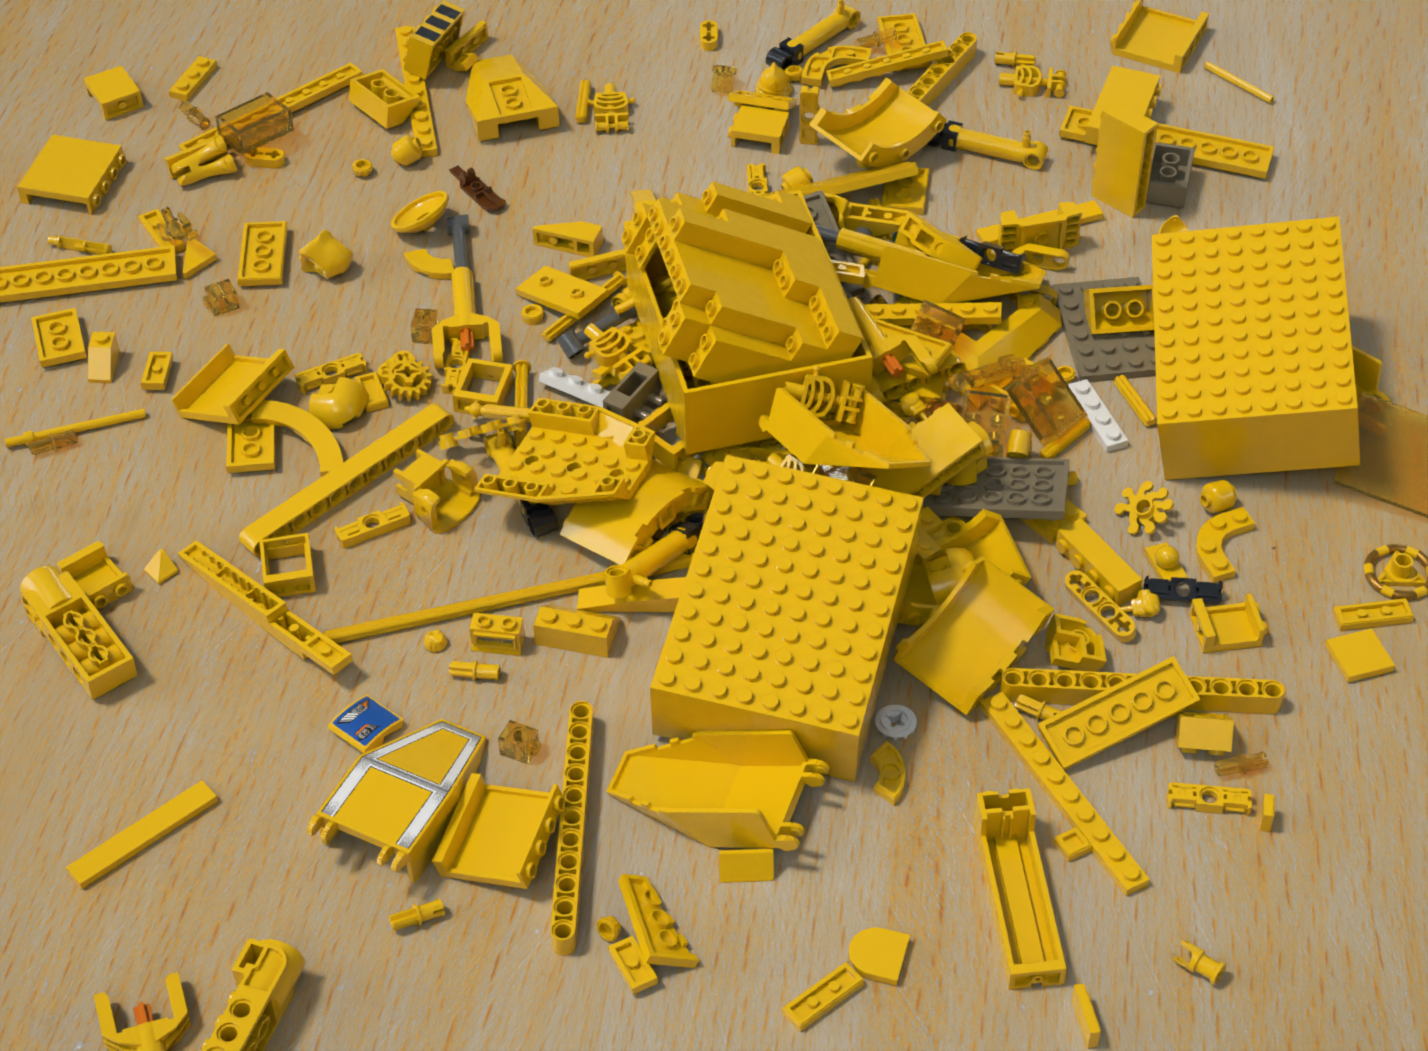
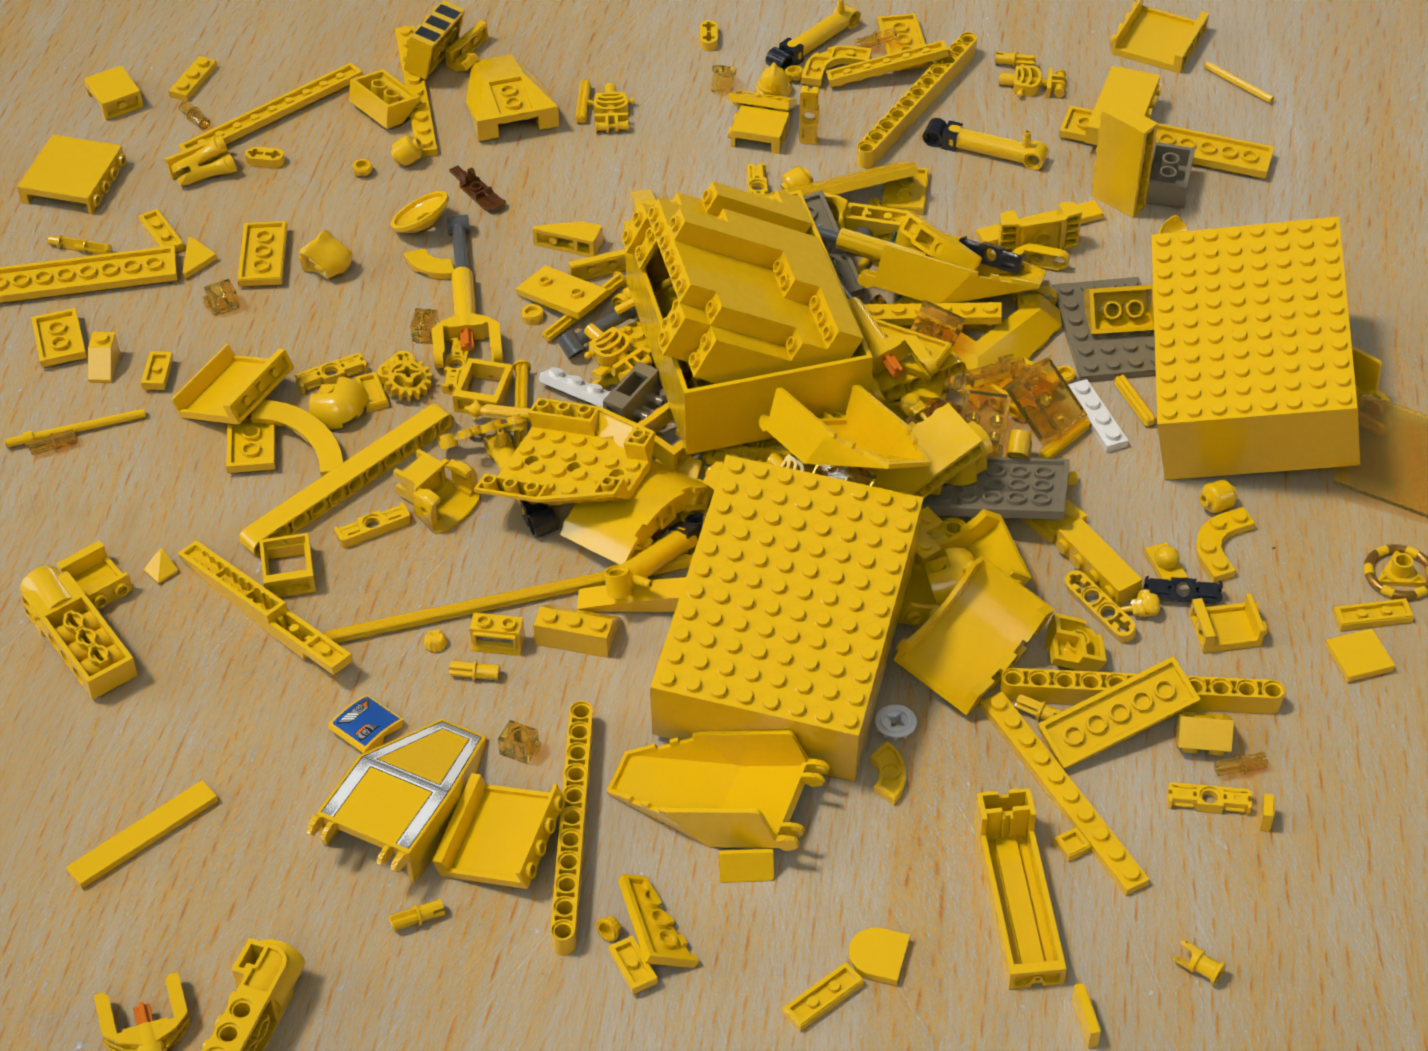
clear yellow piece [157,207,198,246] -> none
clear yellow piece [215,92,294,155] -> none
yellow torso [783,365,865,424] -> none
yellow panel [809,77,947,167] -> none
yellow plate [831,260,865,285] -> none
yellow animal [1114,481,1174,535] -> none

